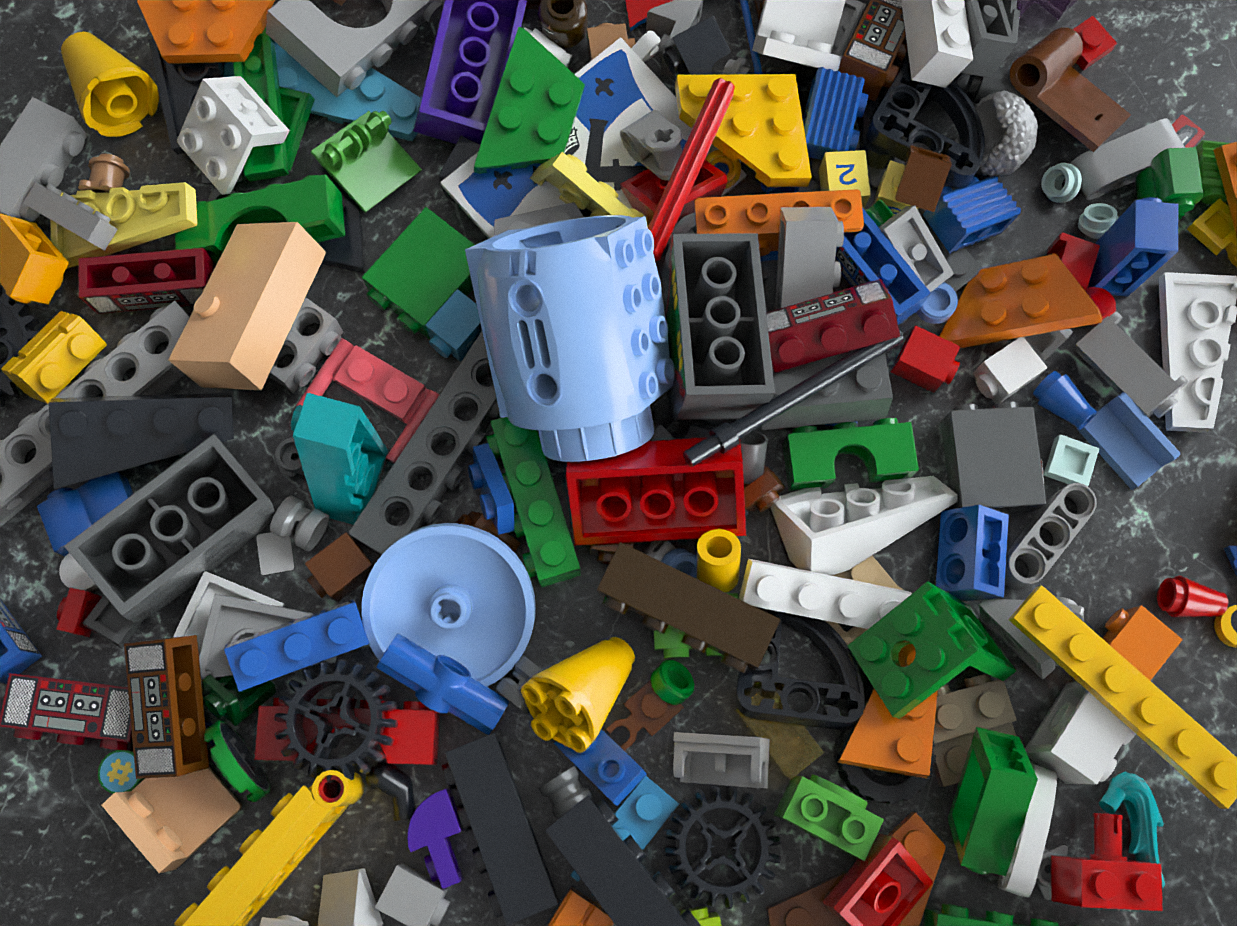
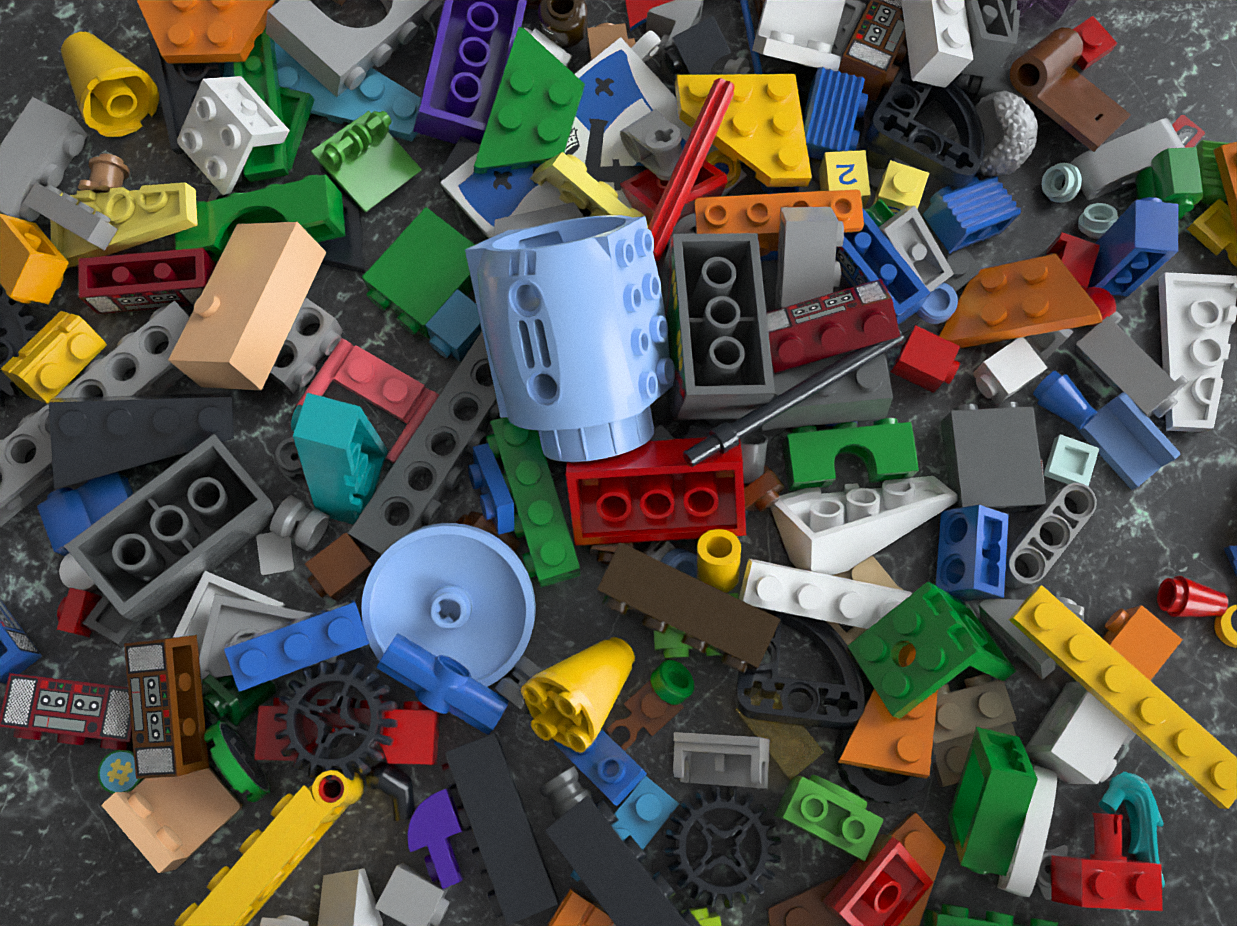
reddish brown panel [895,145,952,212] -> none

